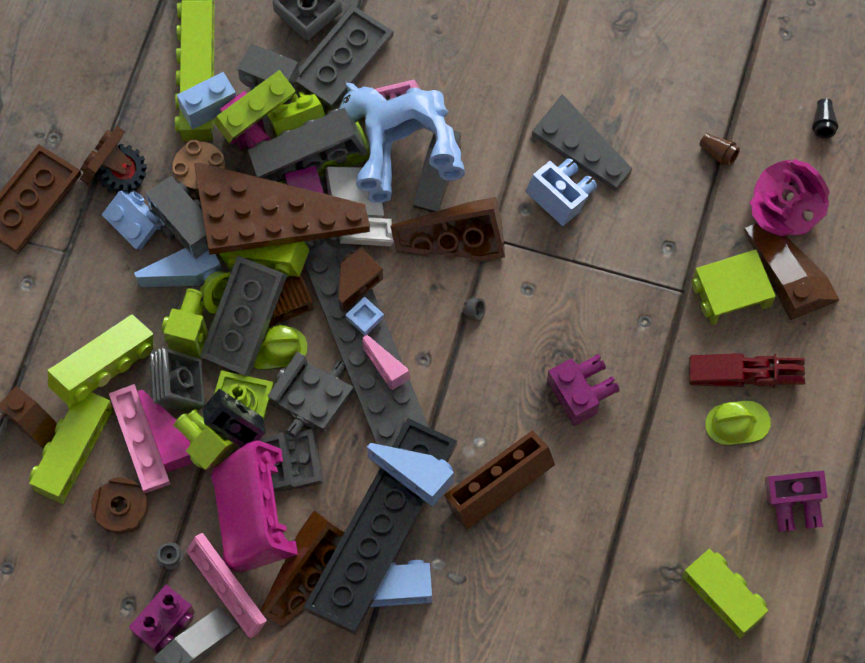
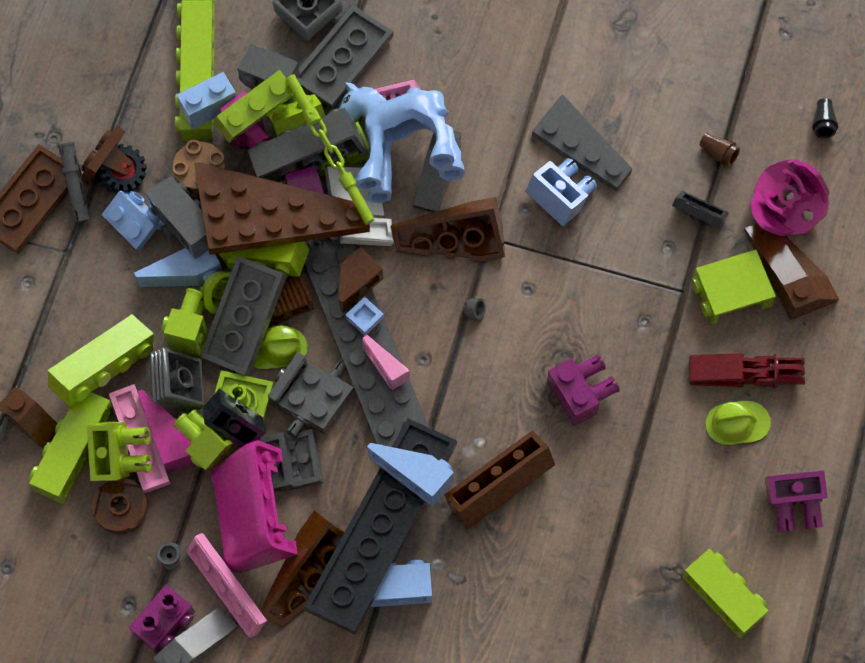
none -> dark grey pin [58,142,91,223]
none -> lime brick [87,421,152,481]
none -> lime piece [286,74,375,225]
none -> black plate [672,191,729,228]

